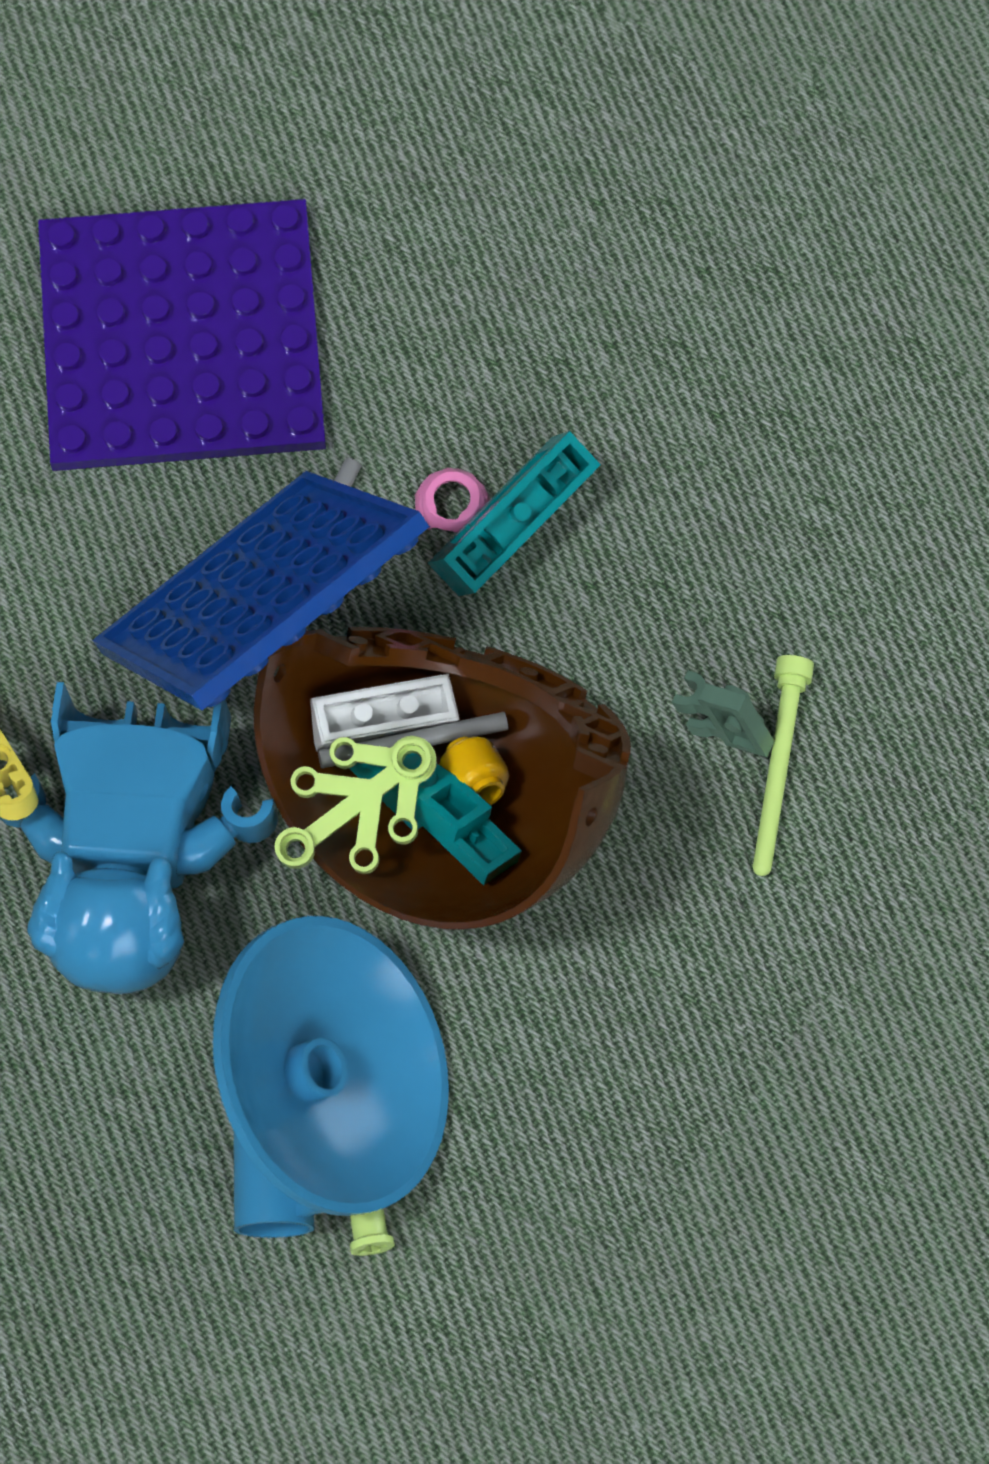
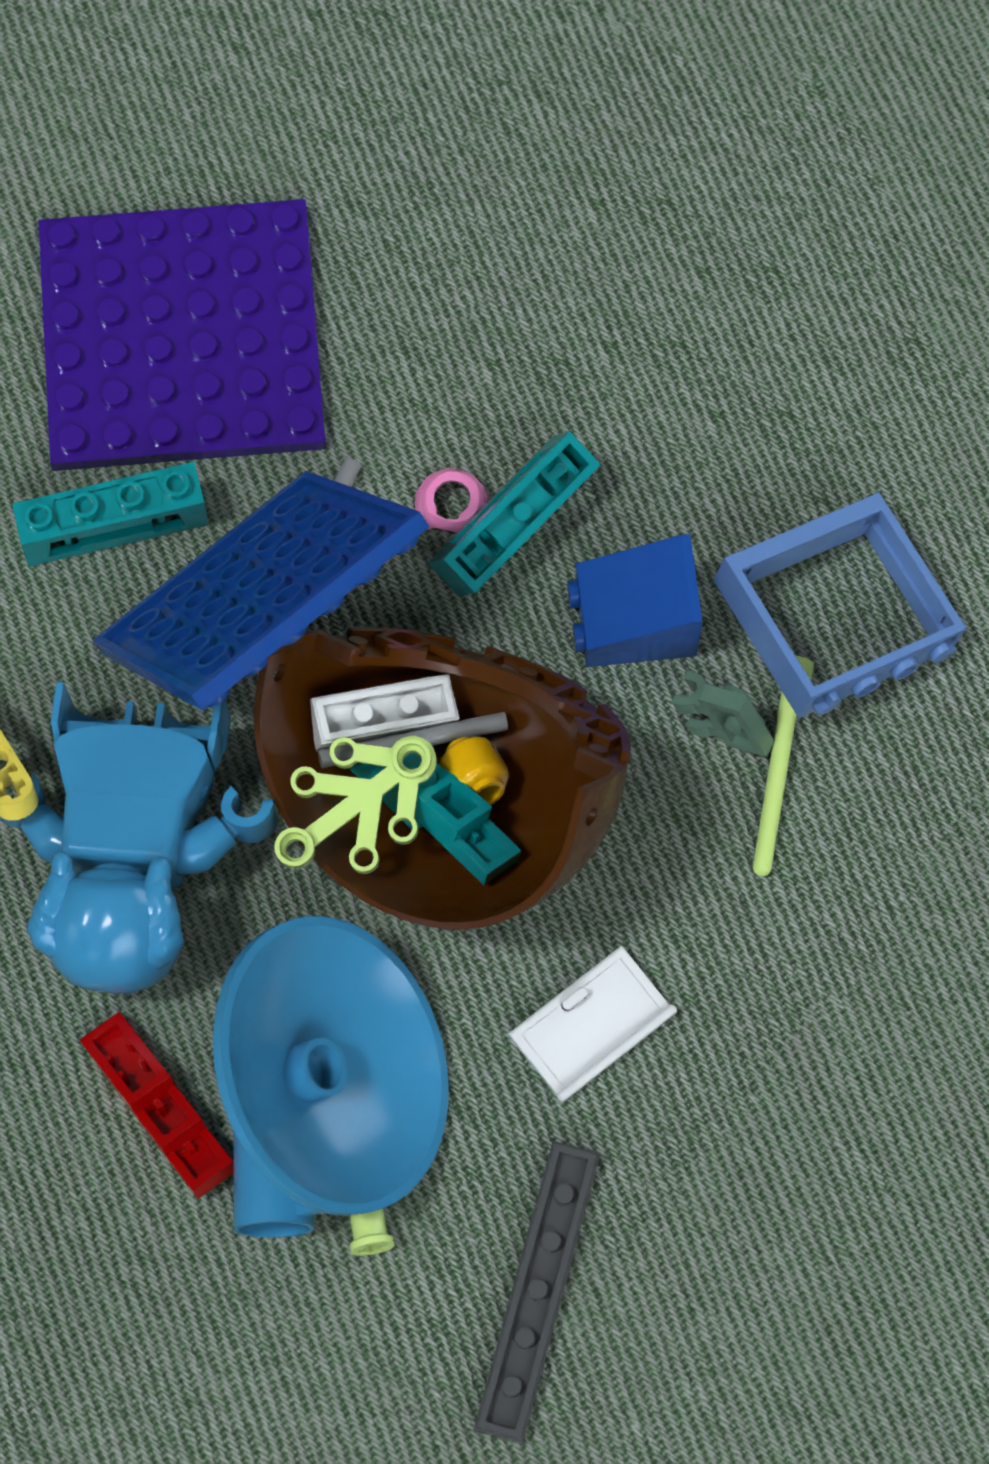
none -> teal brick [12,462,209,567]
none -> red slope [79,1012,234,1200]
none -> dark grey tile [474,1141,600,1445]
none -> white door [508,946,677,1103]
none -> blue slope [567,534,703,667]
none -> medium blue window [713,492,967,718]

